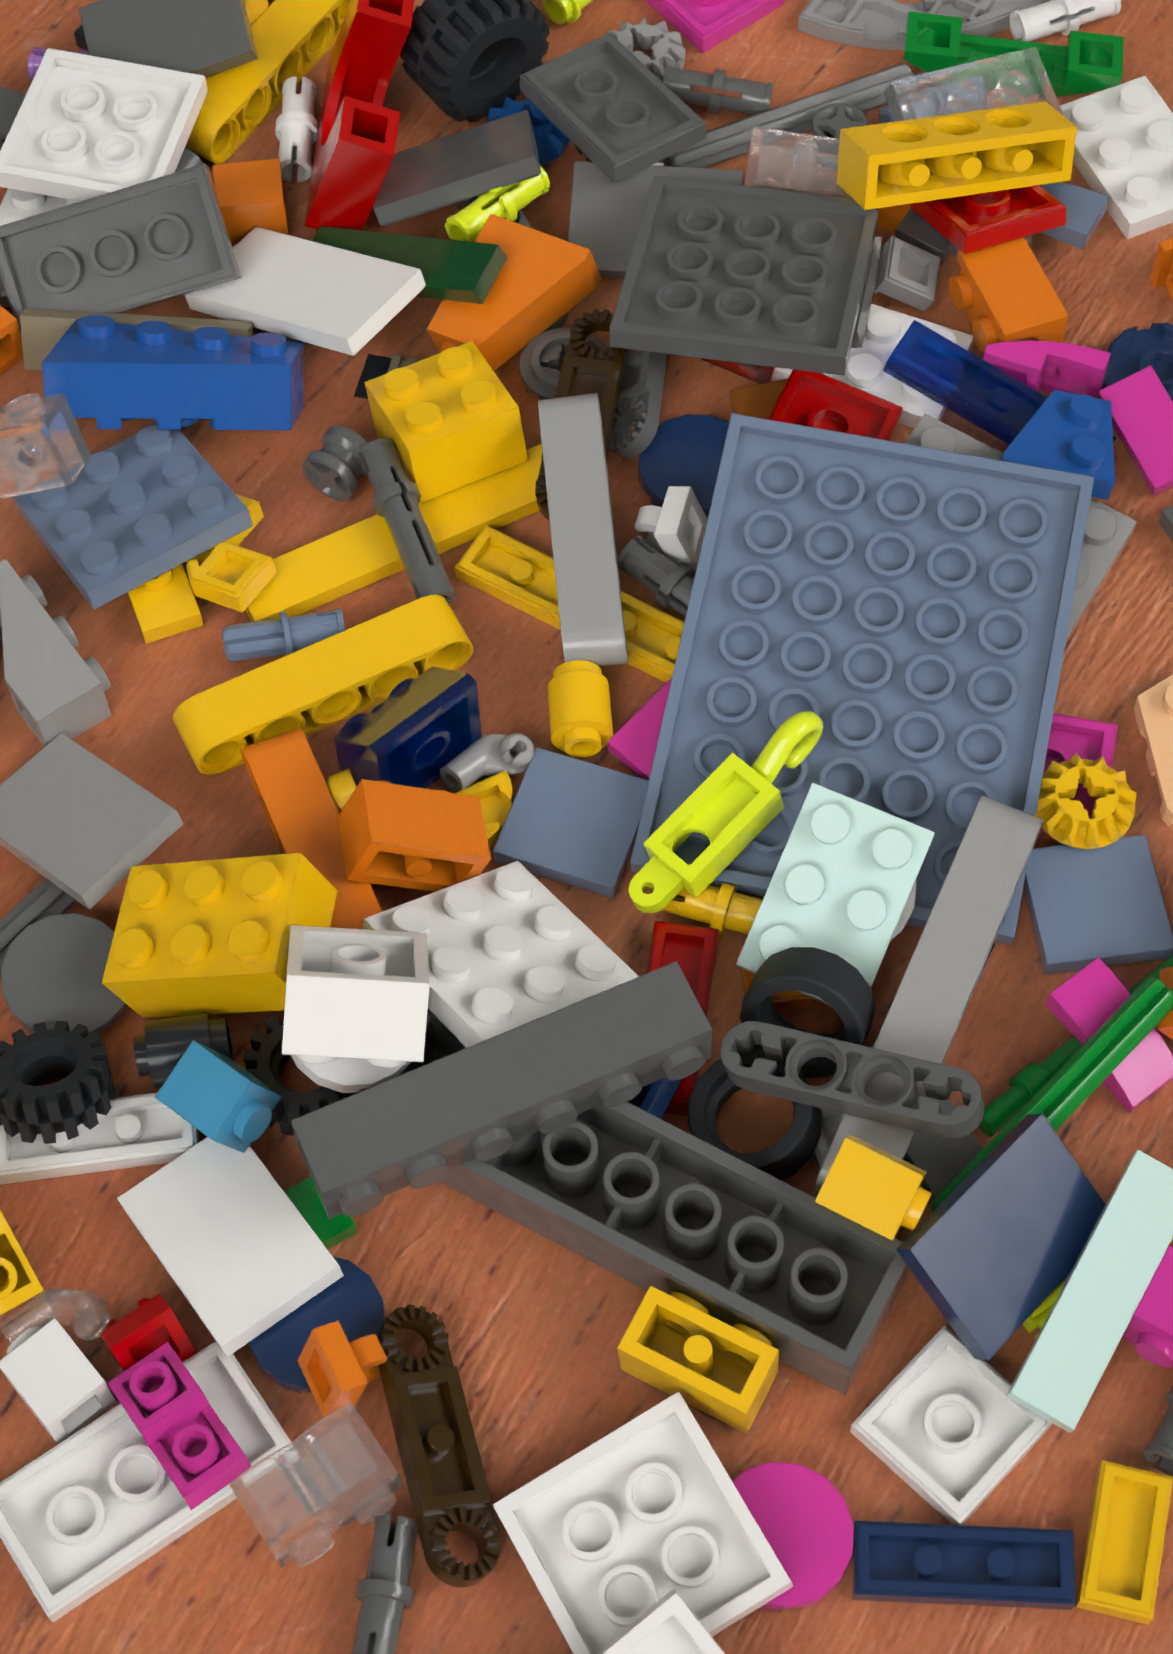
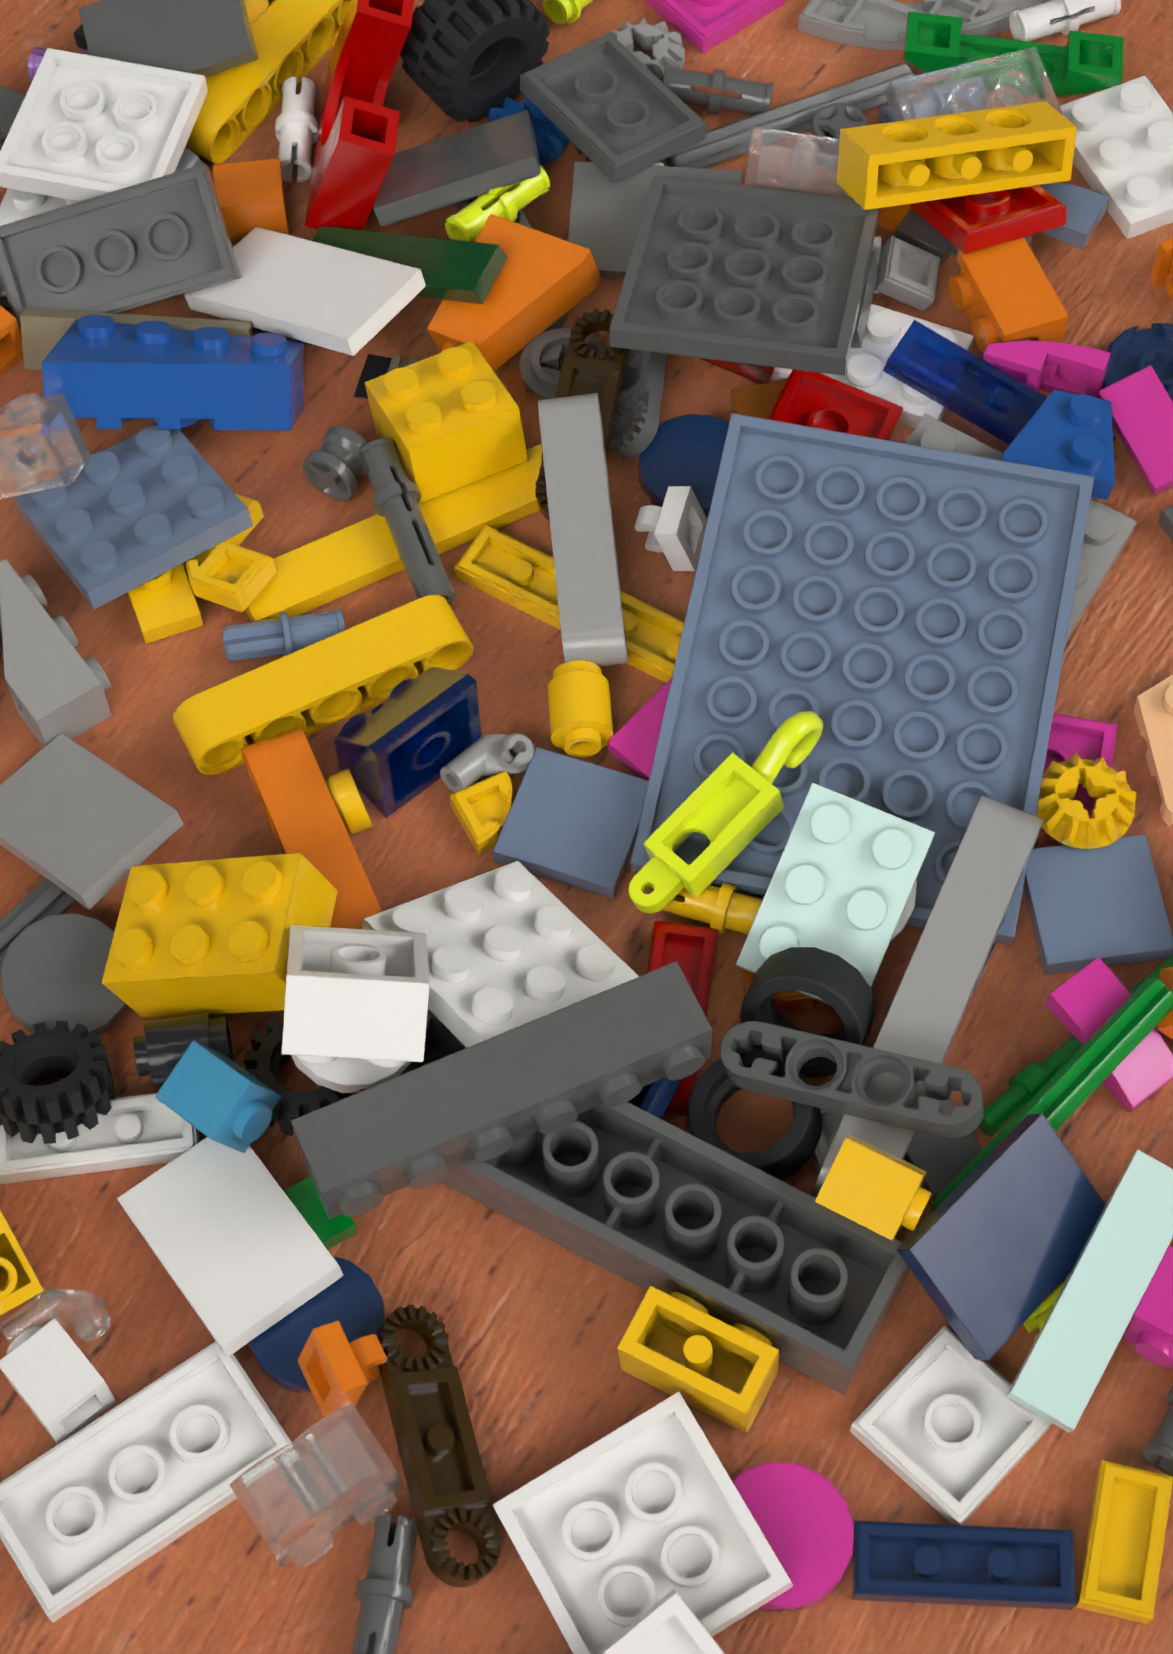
red tile [100,1293,197,1372] -> none
dark pink slope [108,1342,252,1510] -> none
orange brick [337,779,491,892] -> none
dark grey pin [617,535,695,616] -> none

